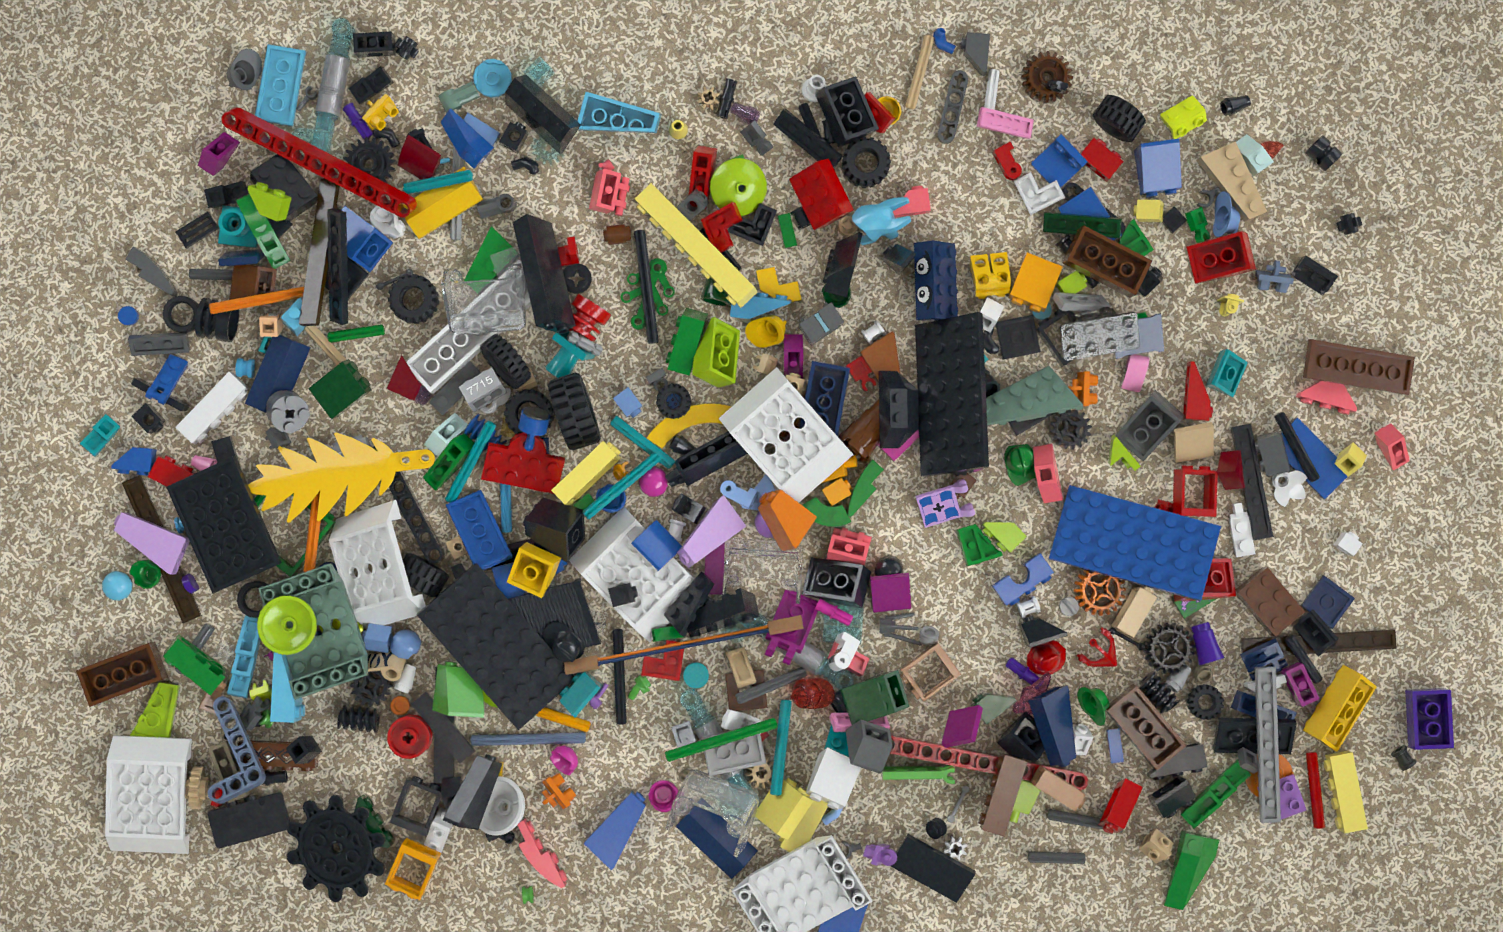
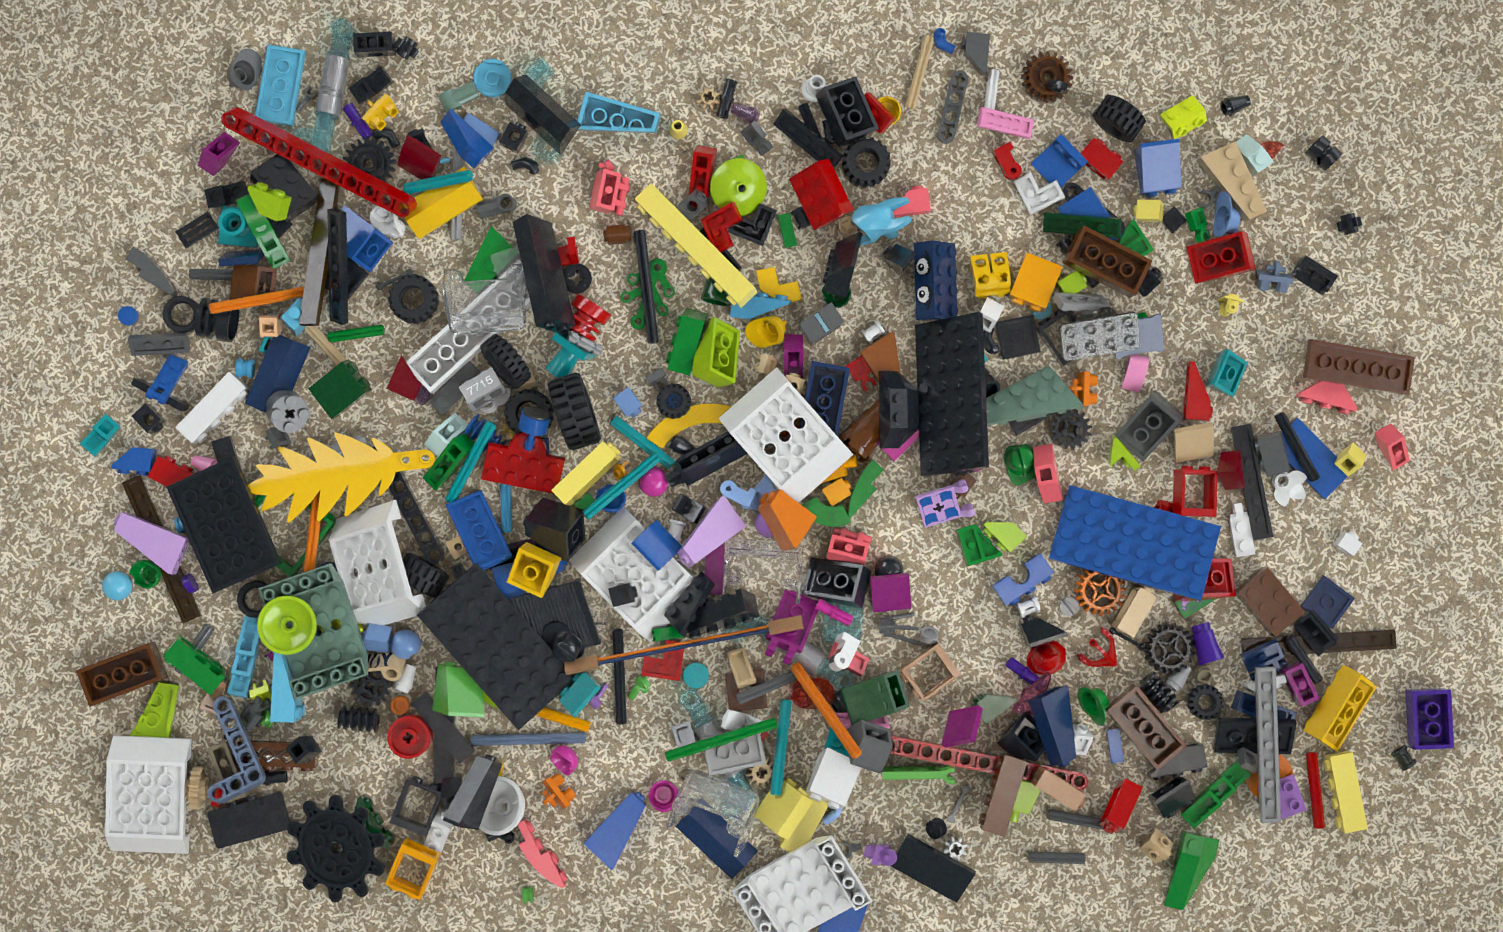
none -> orange axle [791,662,862,759]

